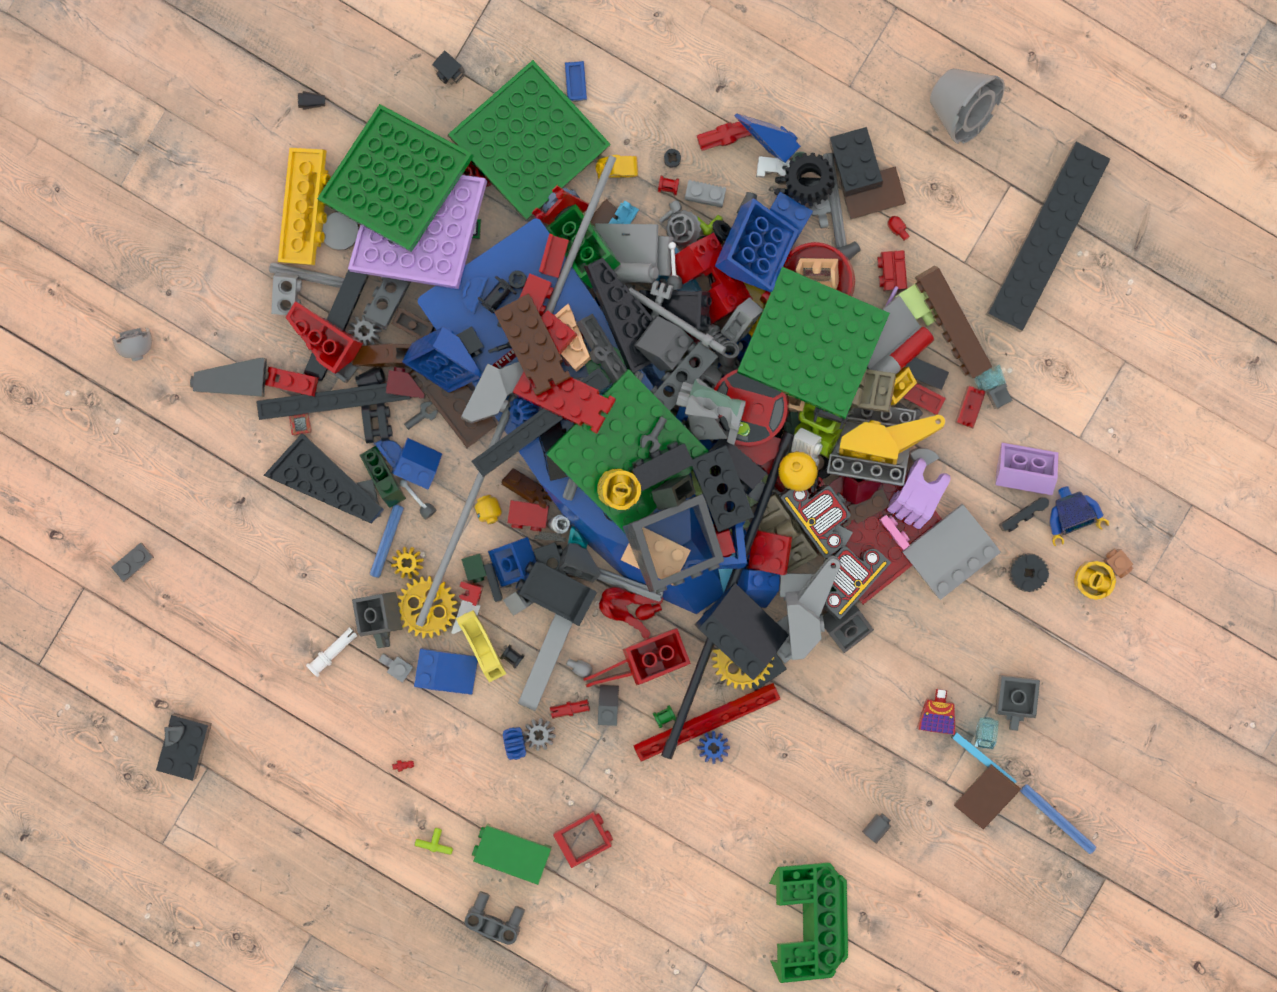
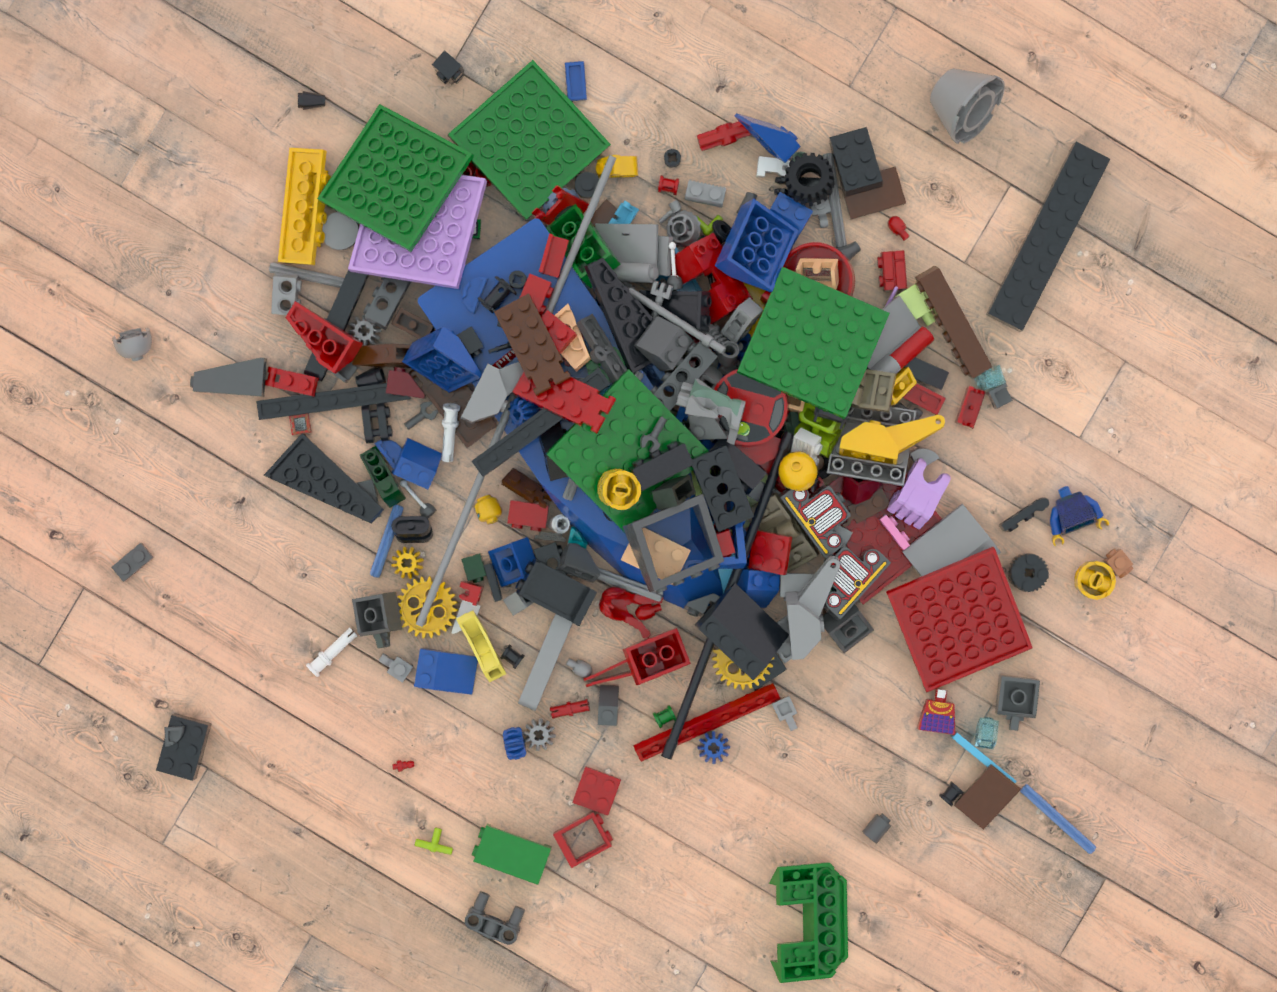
lavender slope [995,443,1058,495] -> none
none -> black brick [391,516,433,543]
none -> white pin [441,403,460,462]
none -> red plate [572,766,621,816]
none -> black piece [575,172,599,198]
none -> dark grey slope [684,593,720,617]
none -> light grey plate [772,696,798,731]
none -> red plate [886,547,1033,693]
none -> black bush [939,781,964,807]

